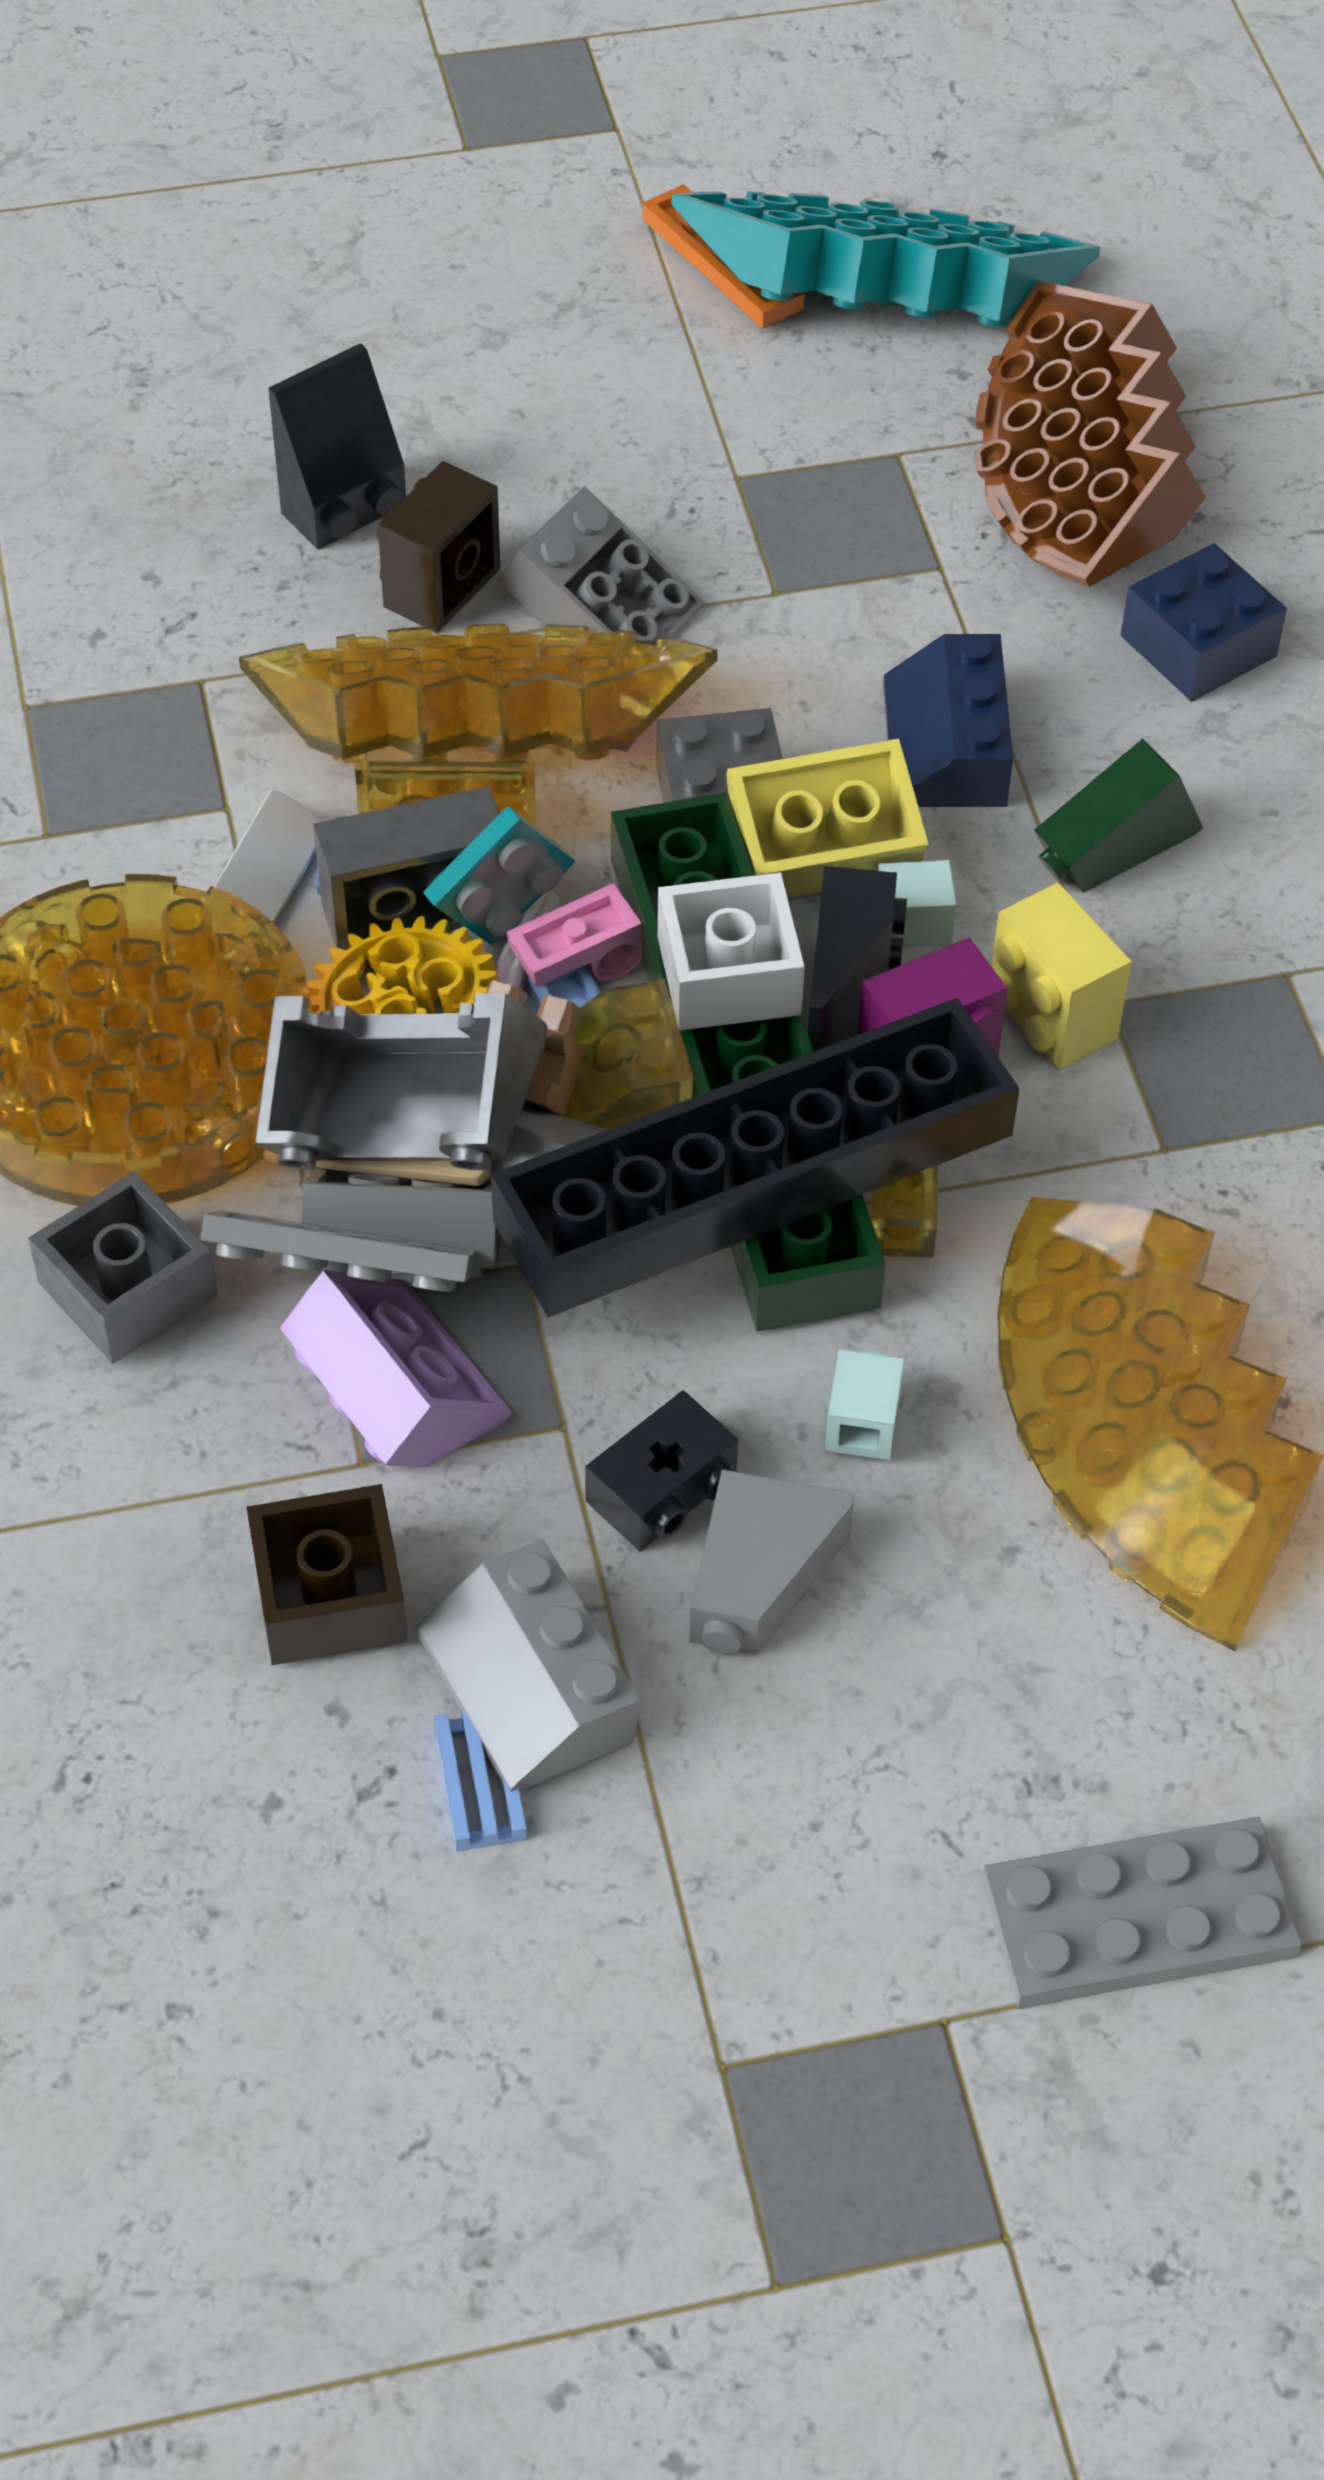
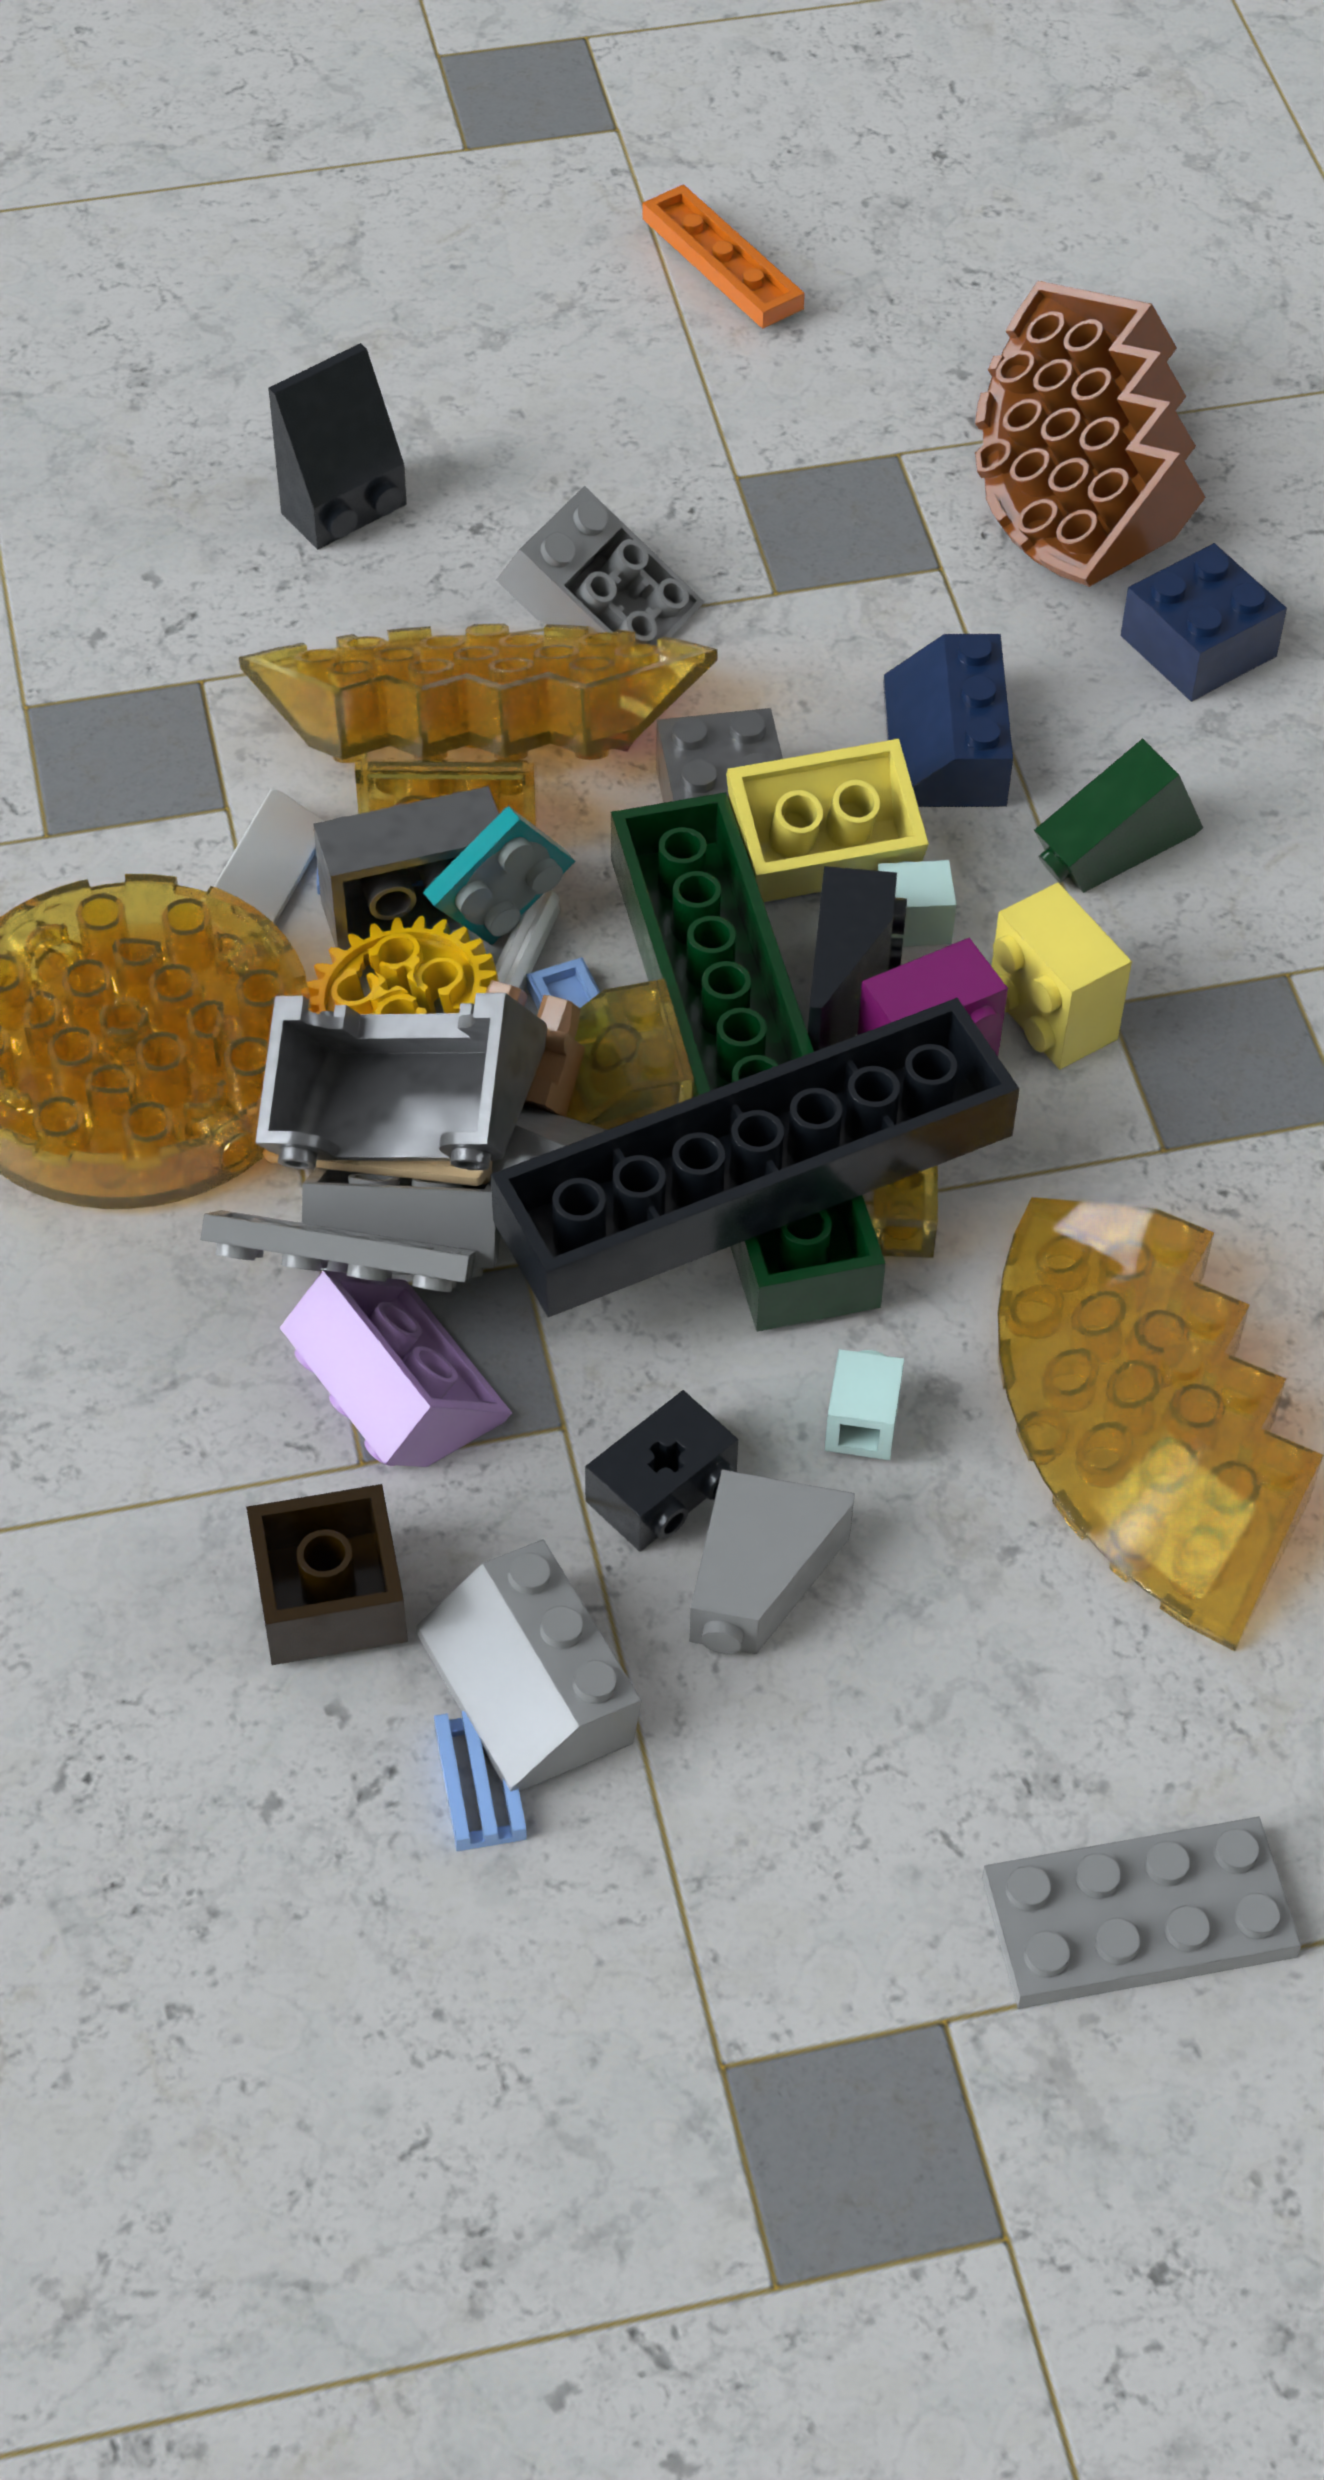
flat silver brick [28,1171,218,1364] -> none
dark brown brick [376,461,501,633] -> none
bright pink plate [507,883,643,988] -> none
white brick [658,872,805,1031] -> none
teal brick [671,191,1100,327] -> none

